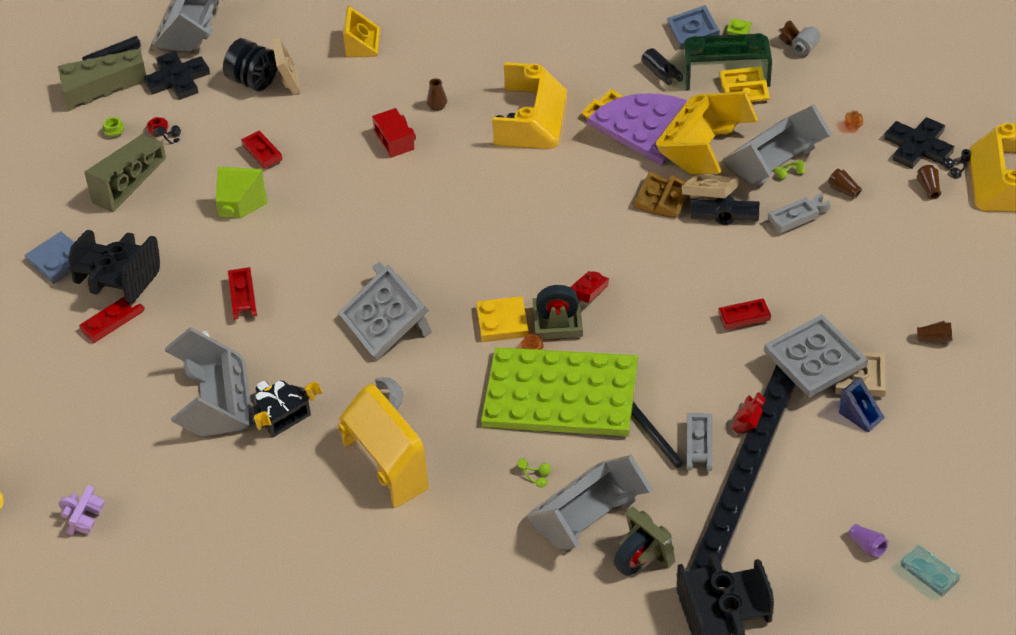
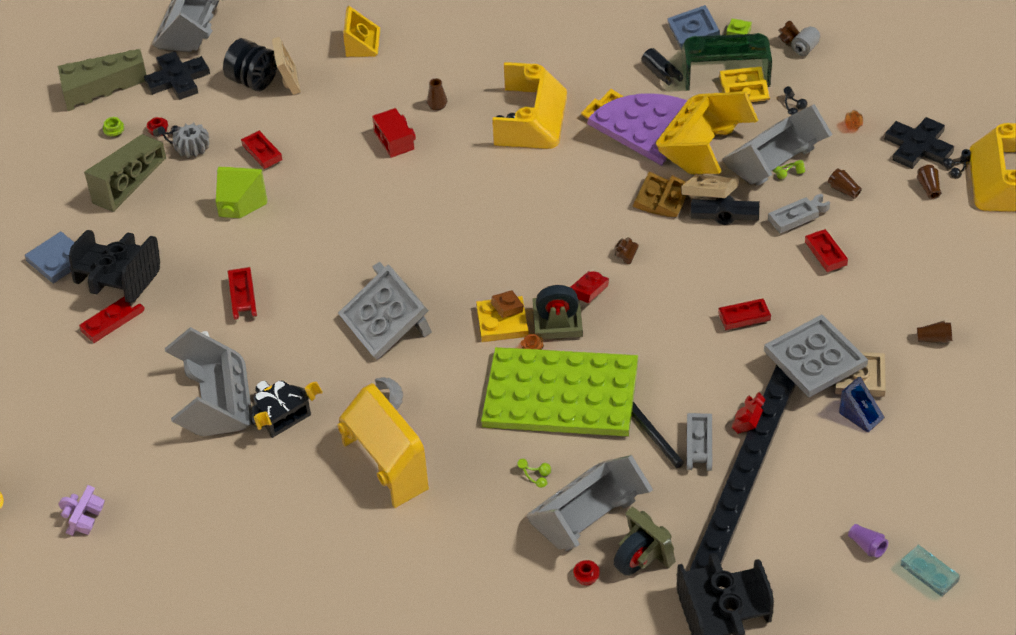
black axle [82,36,141,61] -> none
none -> light grey gear [173,122,209,158]
none -> dark orange plate [491,290,524,318]
none -> red plate [573,560,600,586]
none -> reddish brown plate [614,237,639,264]
none -> black piece [784,86,808,115]
none -> red plate [805,229,848,272]

